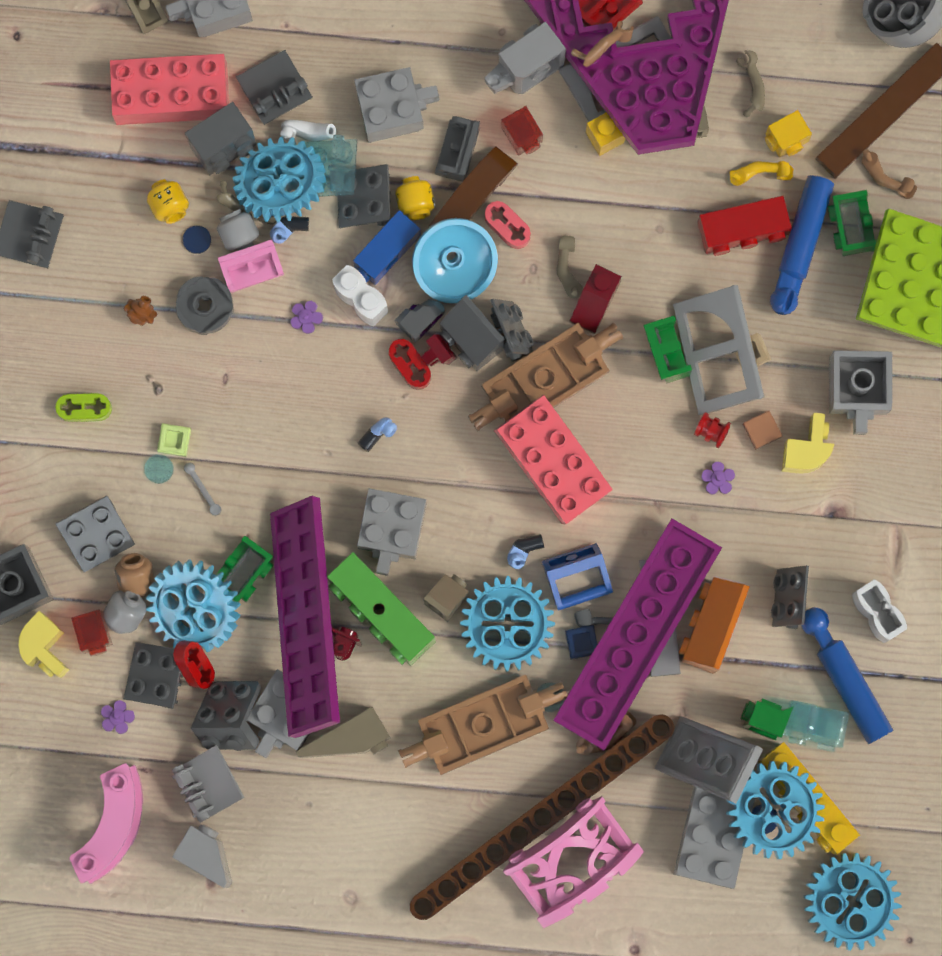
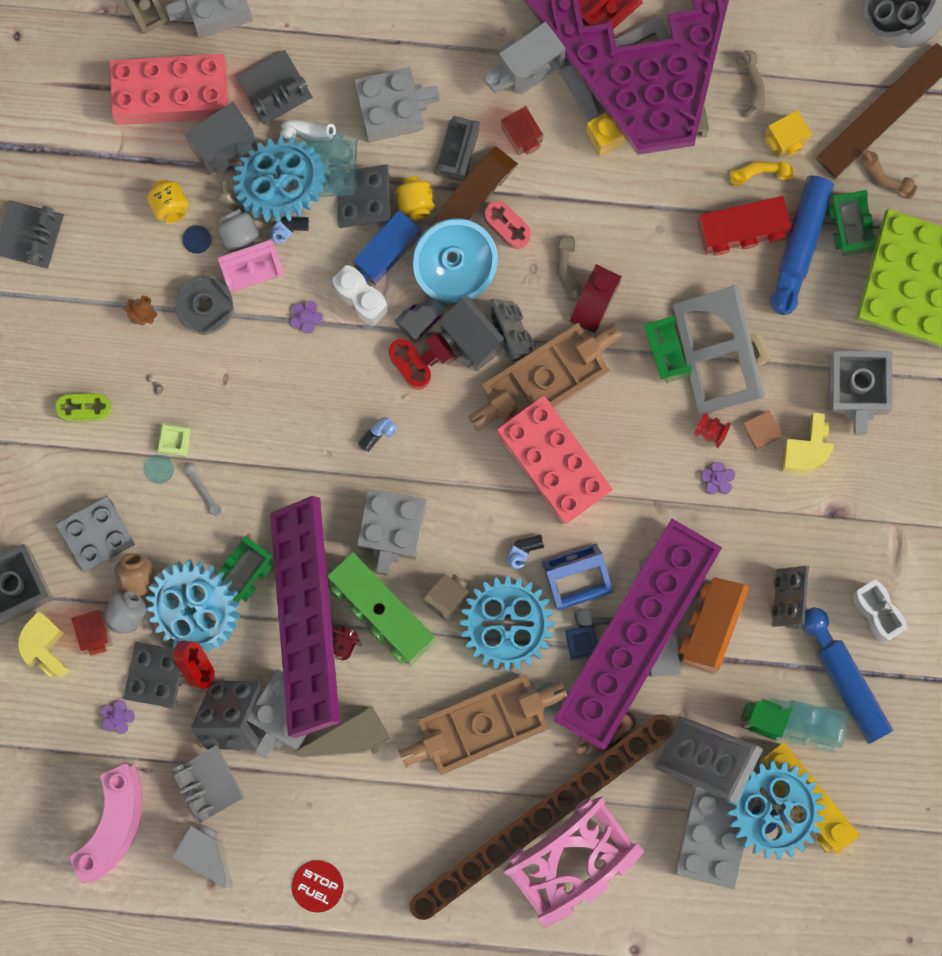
medium nougat piece [571,21,634,67] -> none
medium azure gear [804,853,902,951] -> none
none -> red sticker [292,860,344,913]

